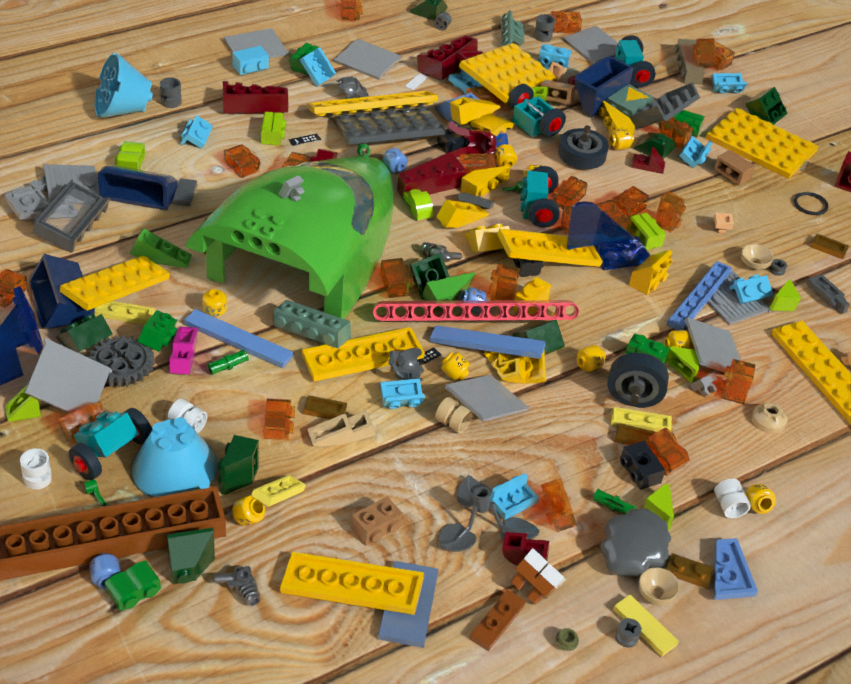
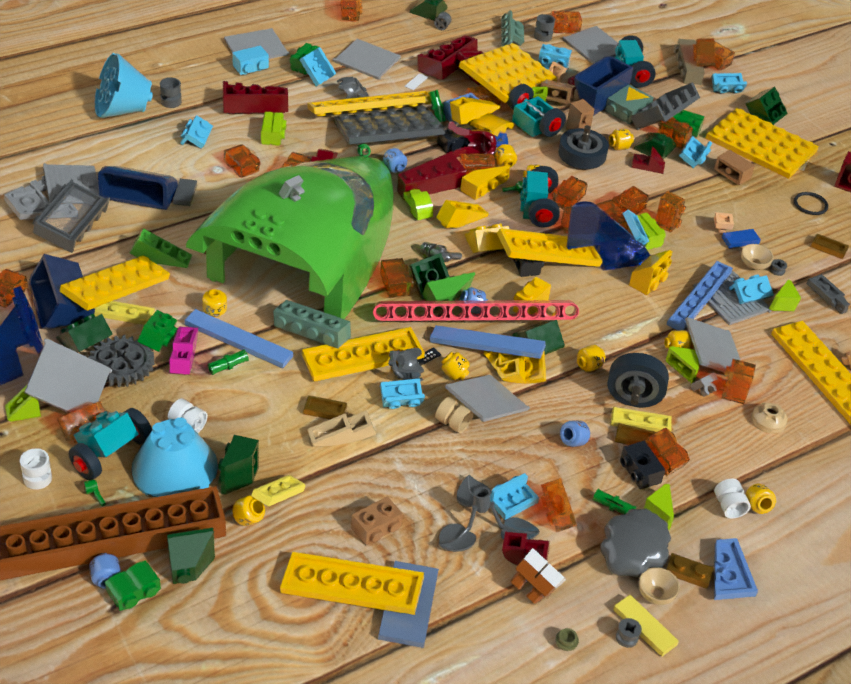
lime brick [115,141,146,170] -> none
flat silver piece [214,566,261,606] -> none
clear orange brick [264,398,295,440] -> none
black sticker [288,133,321,146] -> none
medium azure bracket [448,70,484,94] -> none
dark grey tile [458,192,495,209] -> none
dark orange plate [469,589,526,651] -> none
clear orange brick [488,263,520,301] -> none
yellow slope [599,101,635,135] -> none
green brick [625,333,670,365] -> none
none -> green pin [428,90,447,123]
none -> medium blue head [560,420,590,447]
none -> medium nougat brick [566,99,594,131]
none -> medium azure tile [623,209,649,245]
none -> blue tile [721,229,761,248]

